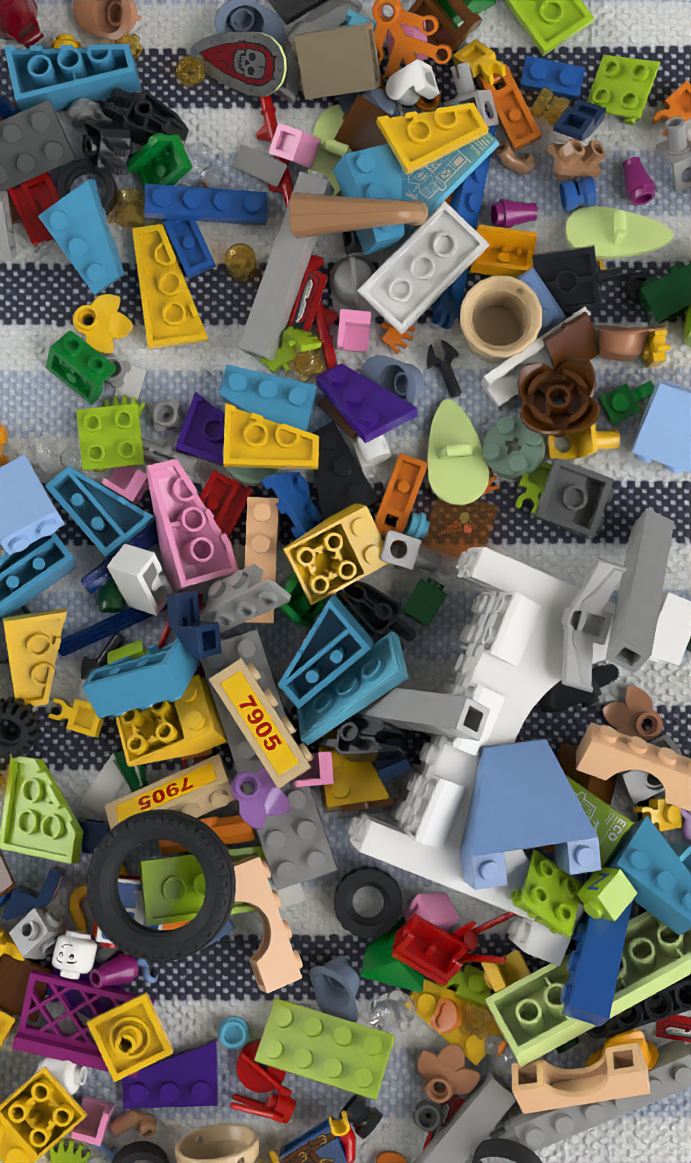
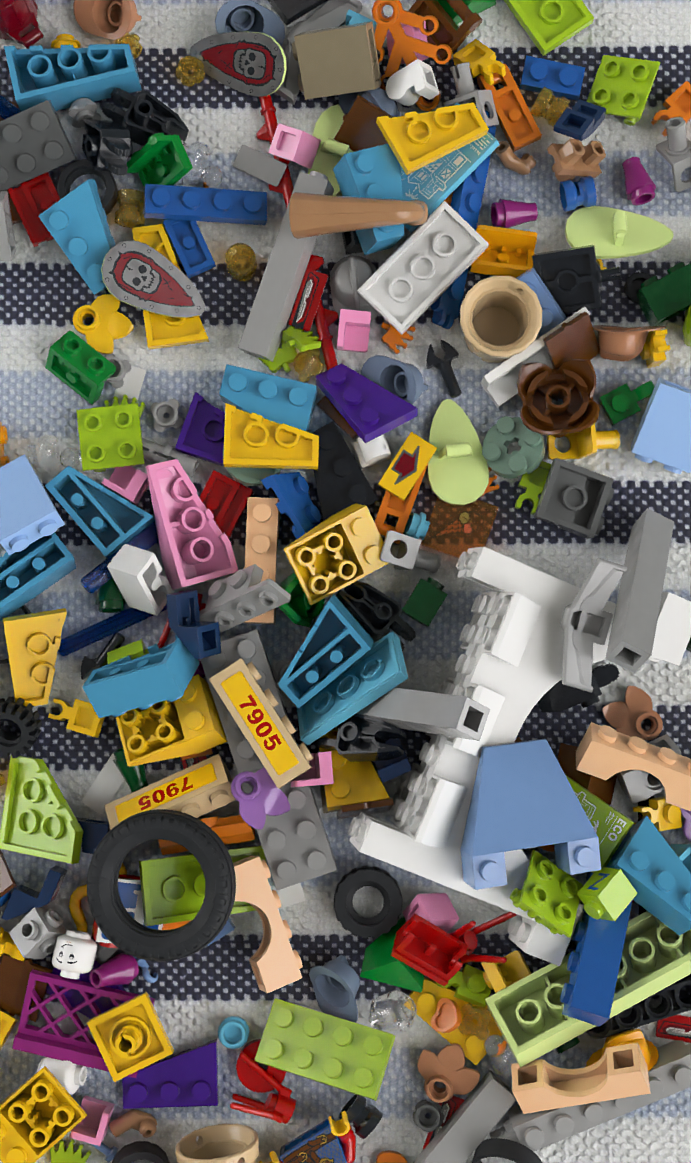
none -> shield [101,240,205,318]
none -> yellow tile [378,432,437,501]

